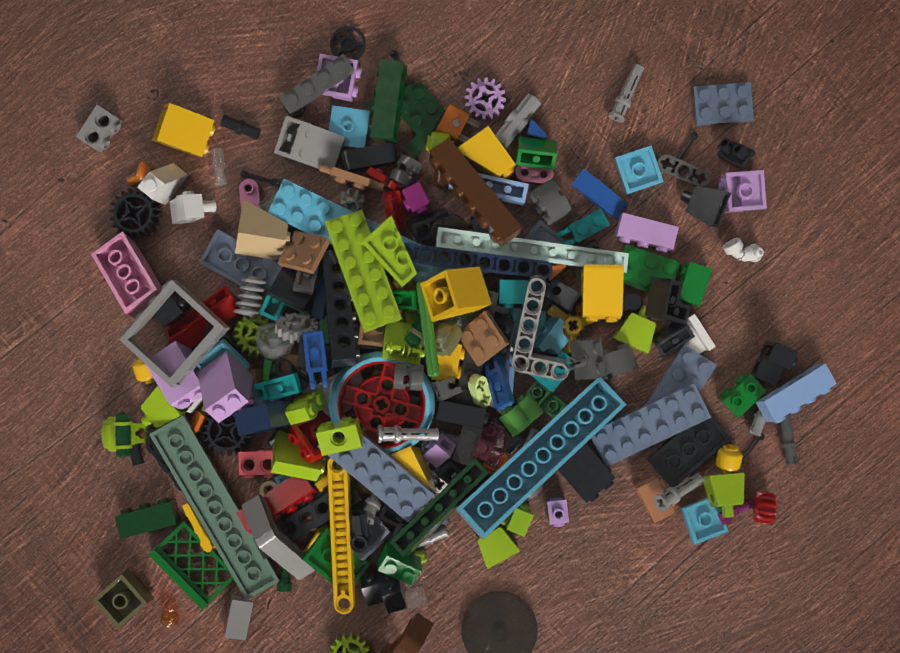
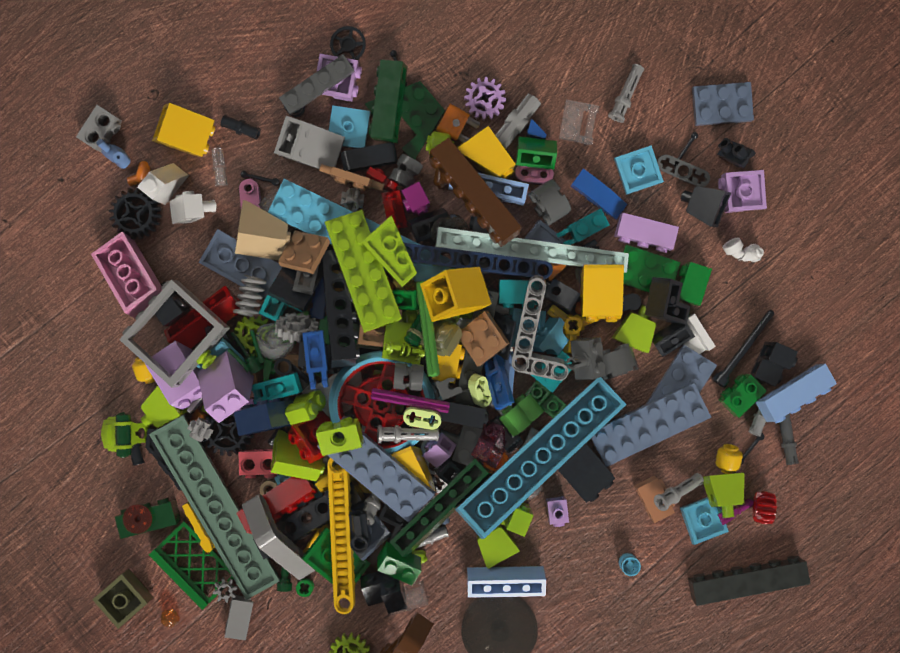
black plate [647,417,731,487] -> none
none -> medium blue piece [96,139,131,169]
none -> clear red piece [123,504,152,534]
none -> light grey gear [187,417,213,442]
none -> lime bush [197,349,217,369]
none -> light grey gear [213,577,237,603]
none -> dark green plant [228,329,265,374]
none -> green bush [296,578,314,597]
none -> magenta axle [371,388,450,413]
none -> yellowish green beam [403,406,441,430]
none -> light blue brick [467,566,546,597]
none -> clear plate [559,100,599,145]
none -> medium azure wheel [619,553,641,576]
none -> pearl dark grey brick [688,556,811,606]
none -> black piece [712,310,774,388]

